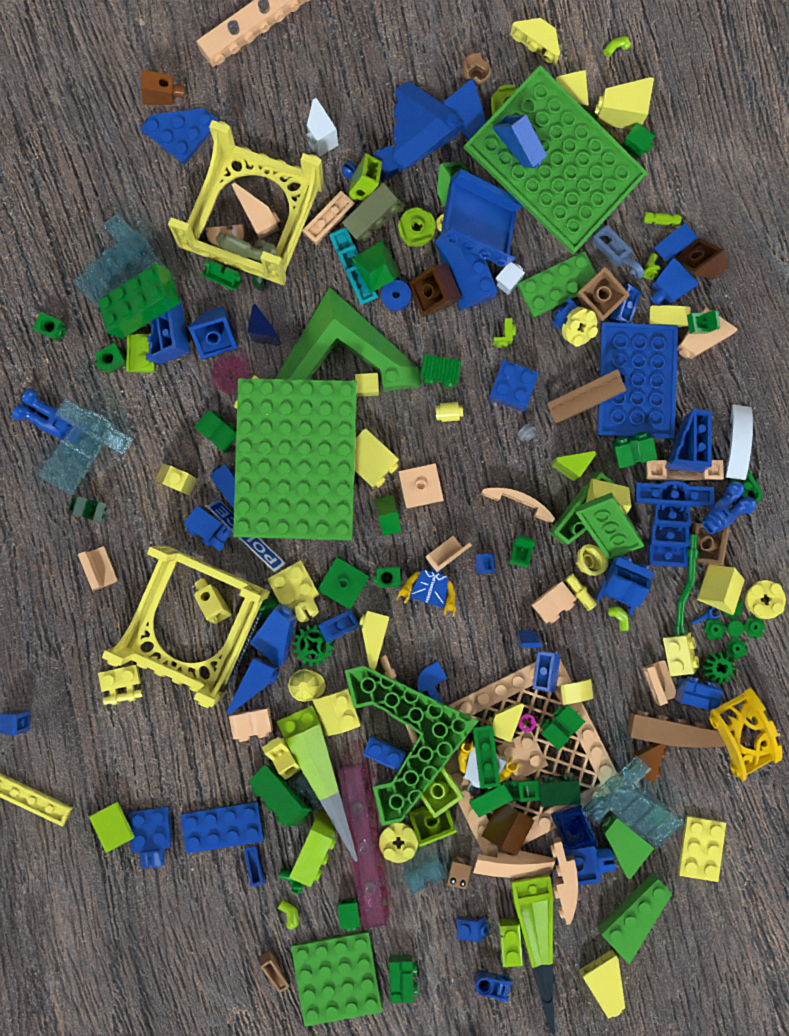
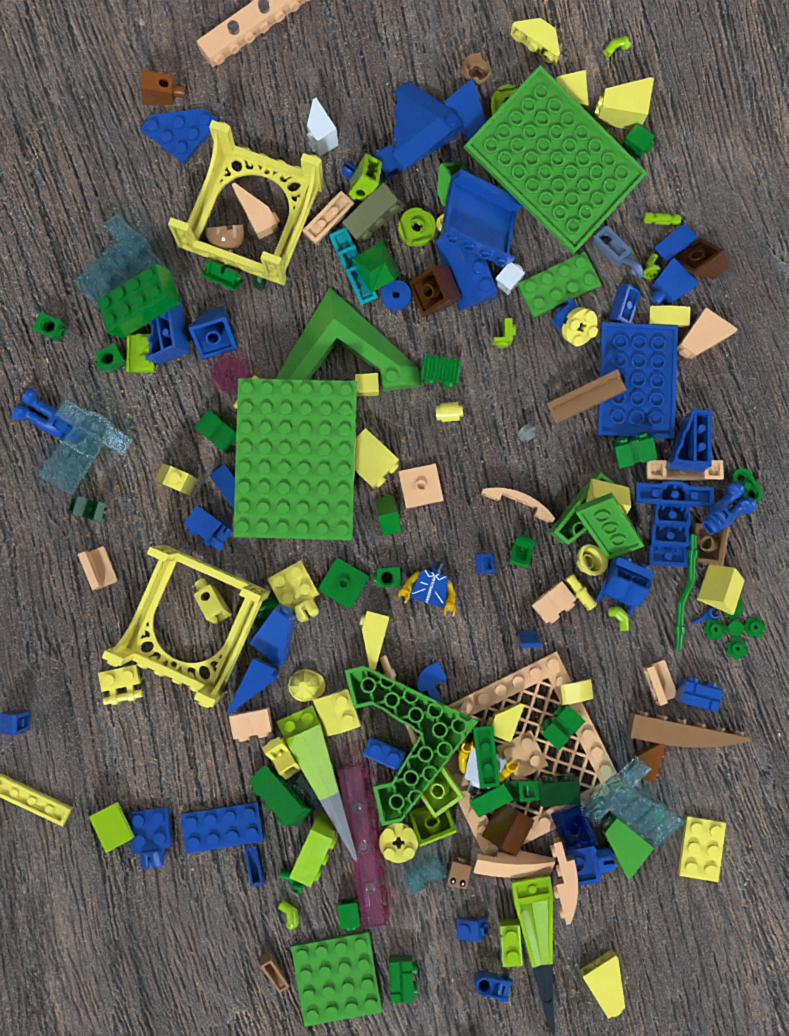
sticker [206,499,286,572] -> none
olive piece [216,233,276,264] -> none
blue sticker [232,612,260,677] -> none
clear blue slope [248,303,282,346] -> none
green gear [292,624,335,667] -> none
blue plate [318,610,360,643] -> none
light nougat panel [426,536,472,572] -> none
blue brick [488,360,539,412] -> none
blue slope [492,114,547,168] -> none
dark pink bush [518,713,536,732] -> none
blue slope [533,650,561,692] -> none
lime slope [551,451,596,481] -> none
medium nougat slope [577,267,630,321] -> none
bright green wedge [597,873,672,965] -> none
light yellow bracket [663,632,699,676] -> none
green bracket [687,310,720,334] -> none
green gear [702,651,737,684] -> none
yellow fence [709,688,782,782] -> none
white slope [725,405,753,480] -> none
light yellow plate [745,580,786,619] -> none

